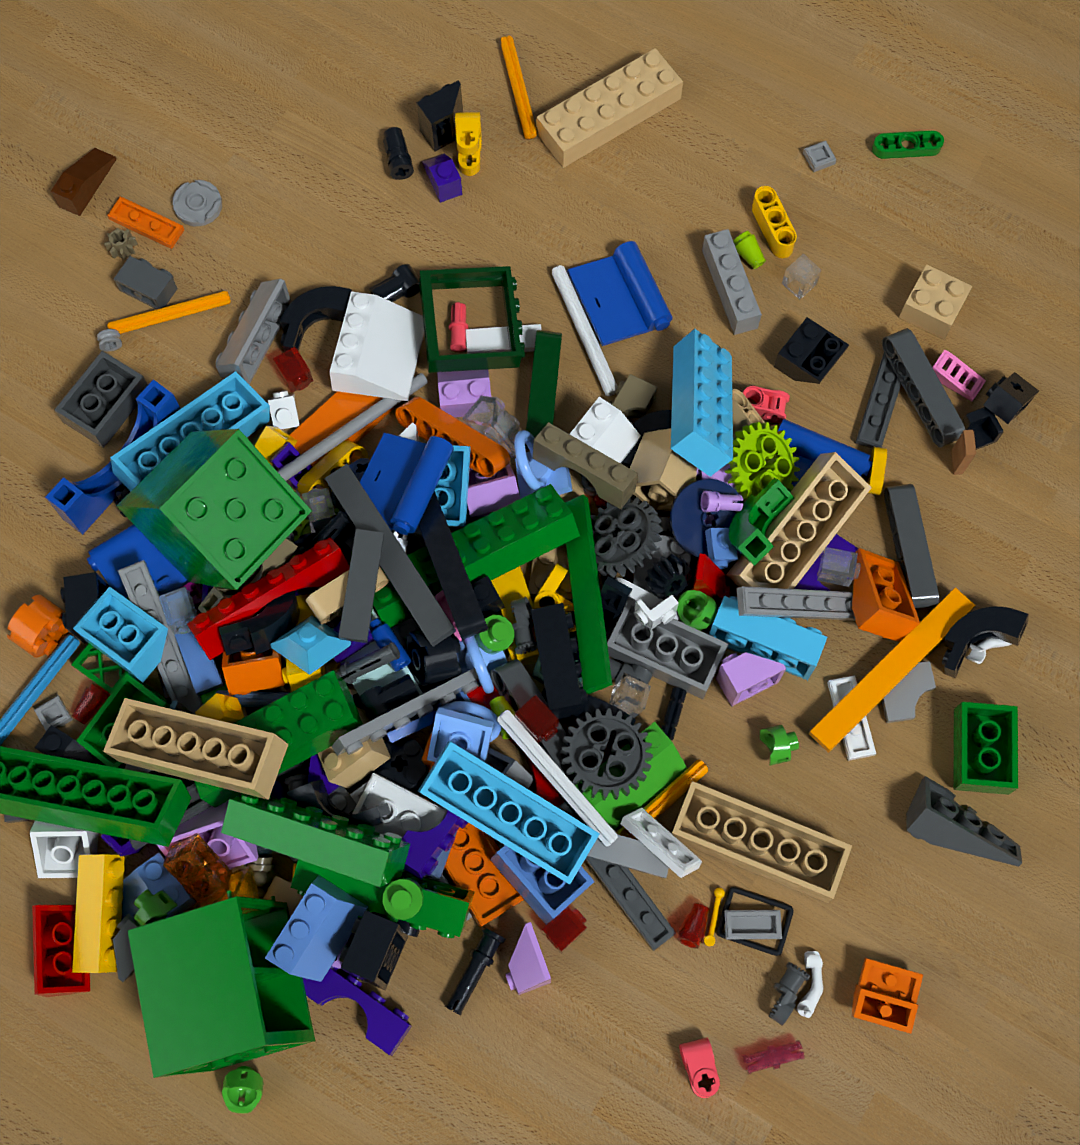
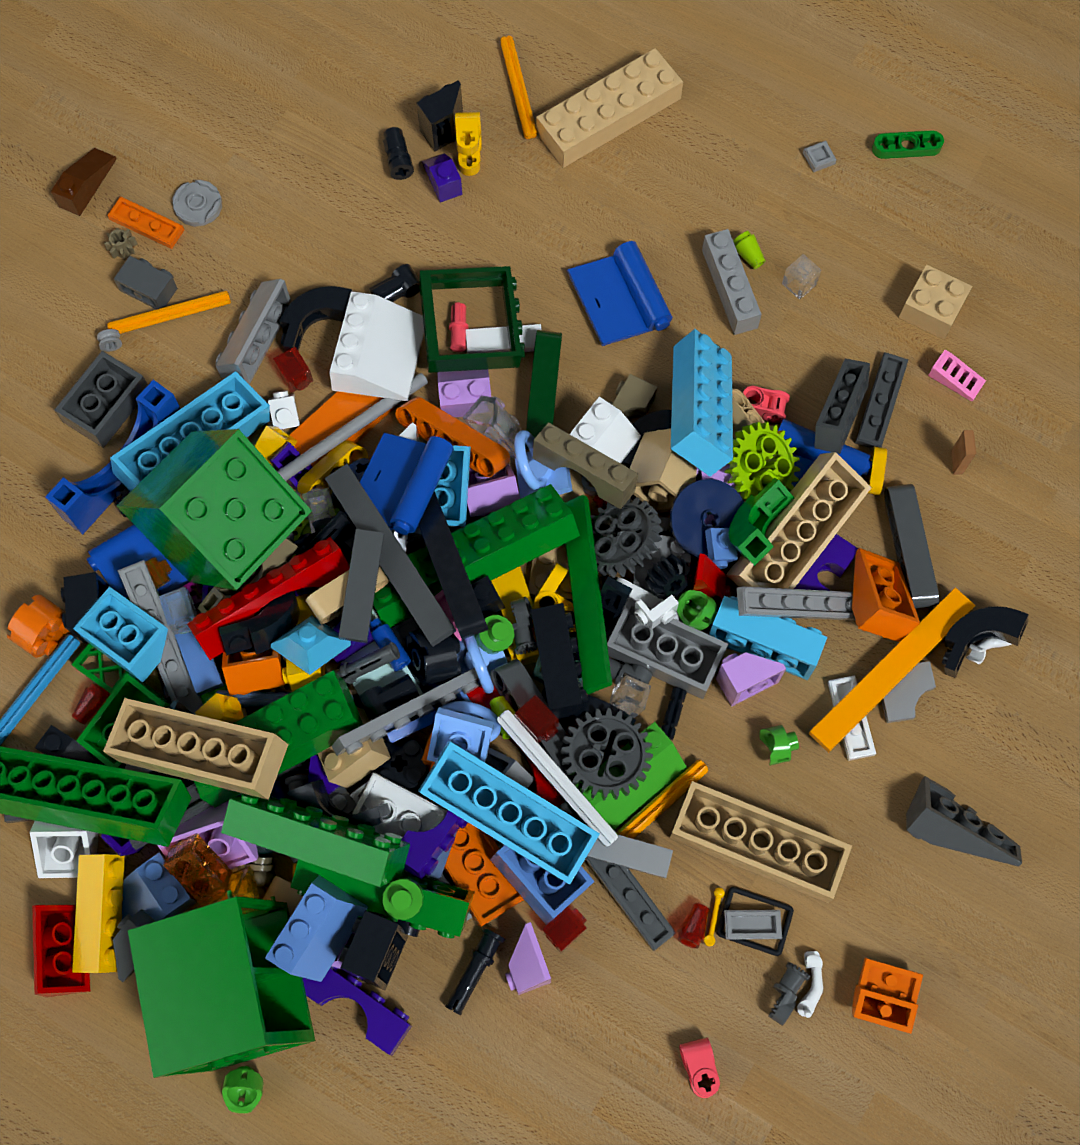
light grey tile [34,696,73,731] -> none
bright green piece [134,889,178,926] -> none
white axle [552,265,618,396] -> none
white tile [620,807,702,878] -> none
lavender pin [700,490,743,512] -> none
clear pink pin [743,1040,805,1075] -> none
yellow beam [752,186,797,259] -> none
black slope [774,317,849,384] -> none
clear brick [817,547,861,587] -> none
dark grey beam [882,328,965,447] -> none
green brick [953,702,1018,795] -> none
black panel [962,407,1003,450] -> none
black brick [983,372,1039,424] -> none
none -> clear orange gear [146,557,172,589]
none -> dark grey brick [815,358,870,454]

